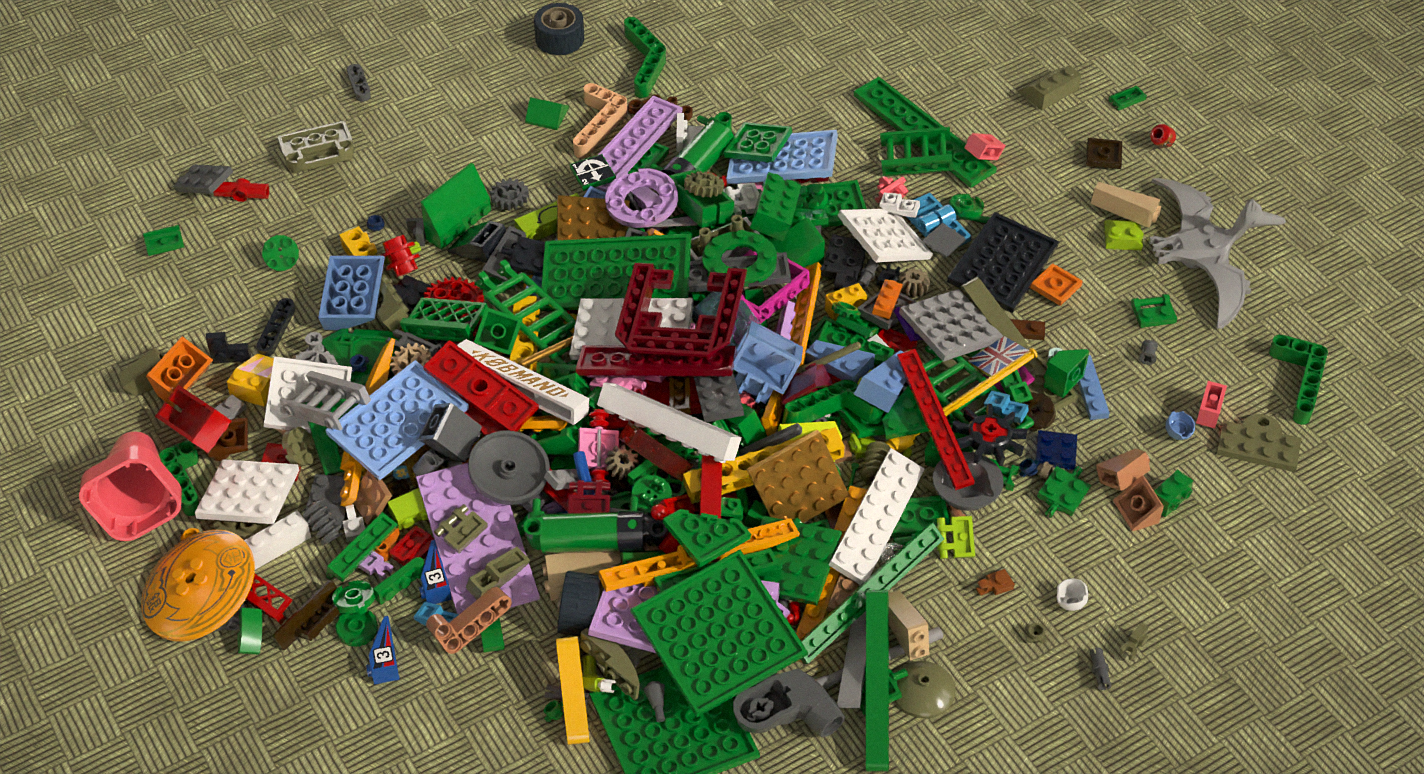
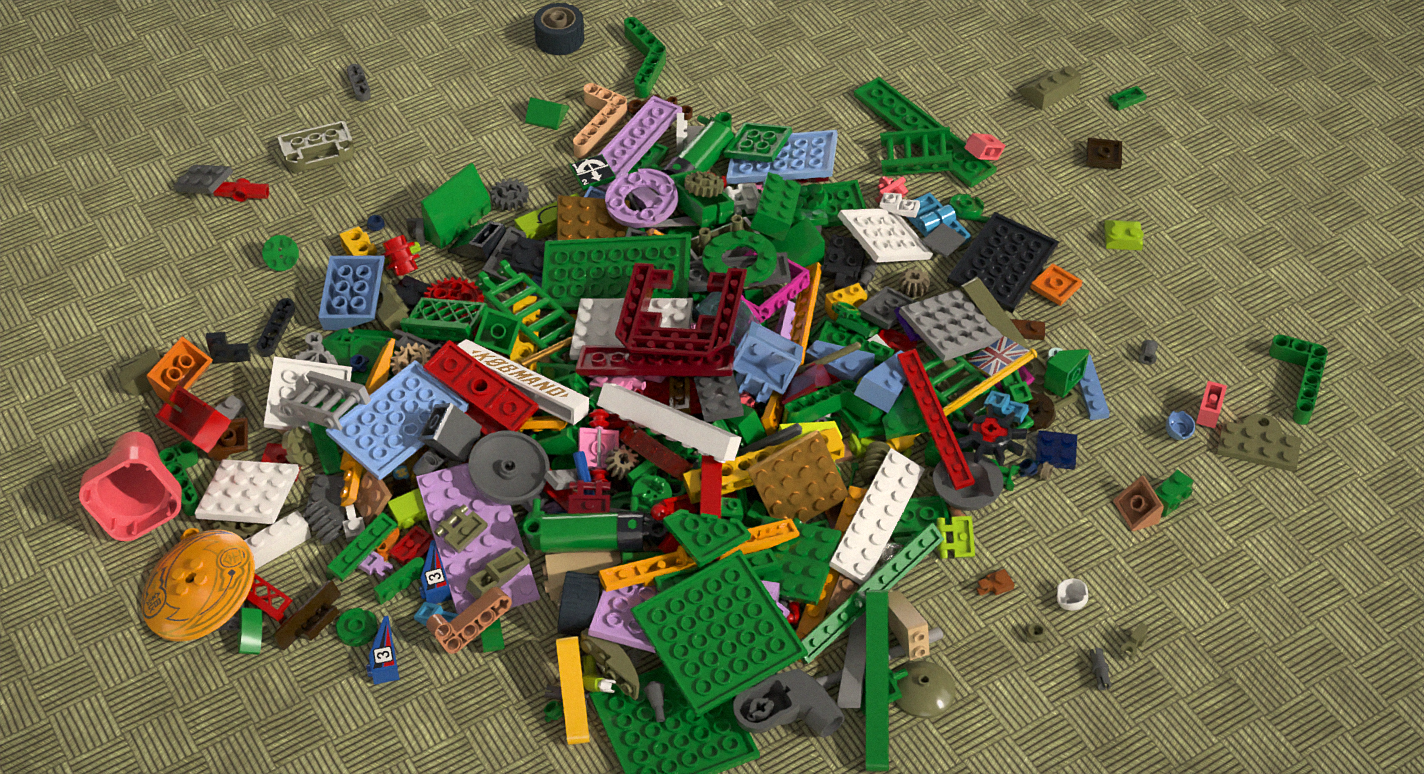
green plate [143,225,185,256] -> none
yellow slope [227,353,274,407] -> none
green plate [332,580,375,615] -> none
orange plate [872,279,903,319] -> none
black plate [877,264,900,287] -> none
green plate [1037,466,1091,518] -> none
tan slope [1091,182,1162,228] -> none
nougat slope [1096,448,1150,491] -> none
green plate [1131,294,1177,328] -> none
light grey animal [1149,178,1286,329] -> none
red head [1150,124,1176,148] -> none

